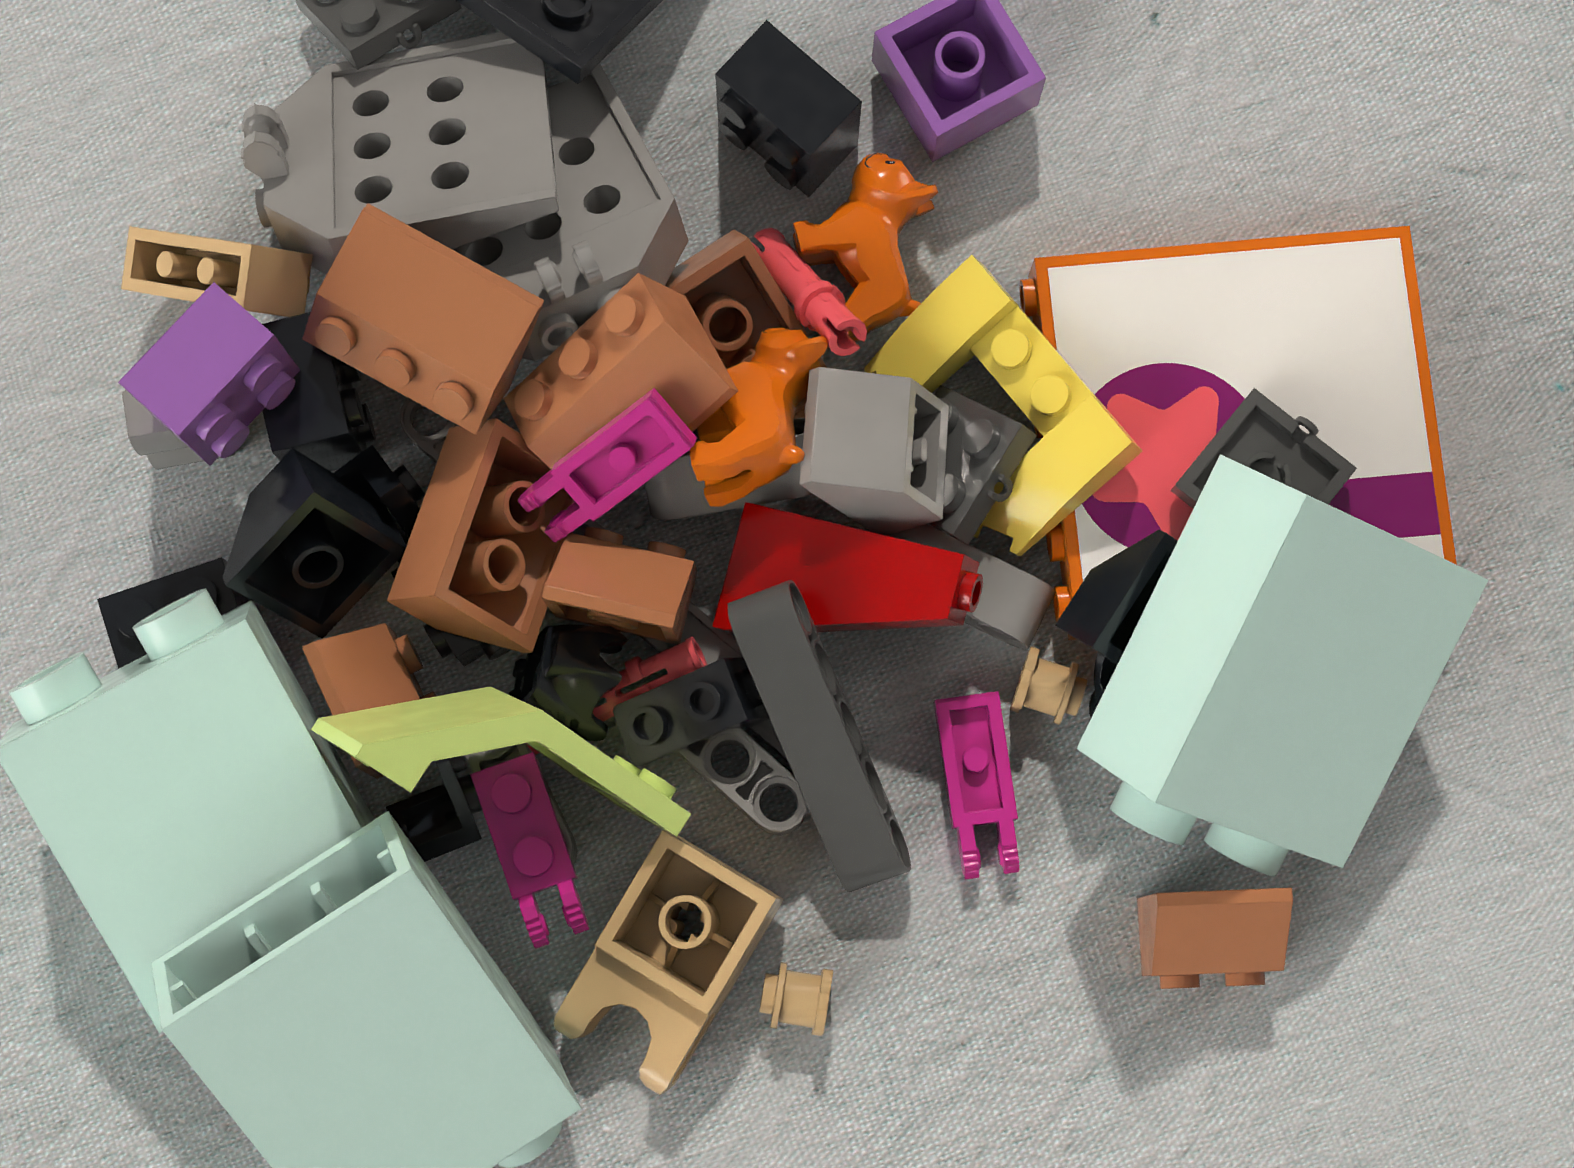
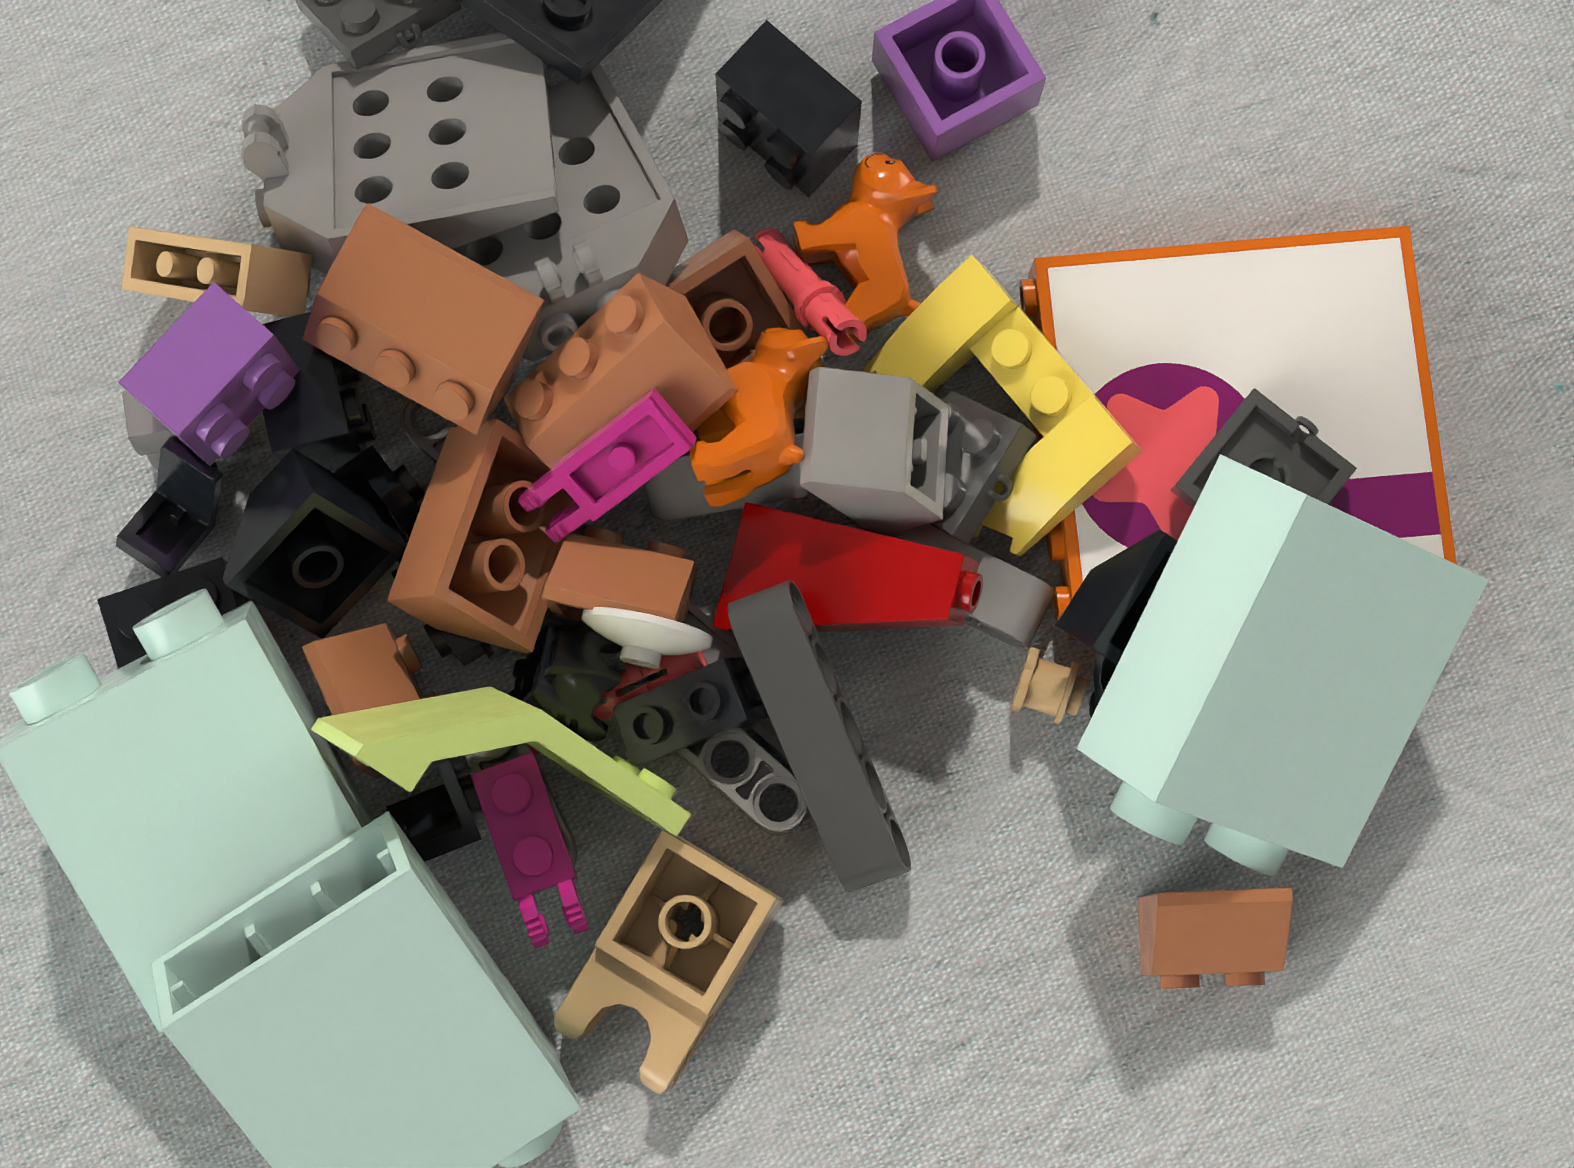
tan brick [759,962,833,1036] -> none
dark pink hinge [933,691,1020,879] -> none
none -> black bracket [116,438,223,577]
none -> white dish [582,607,713,668]

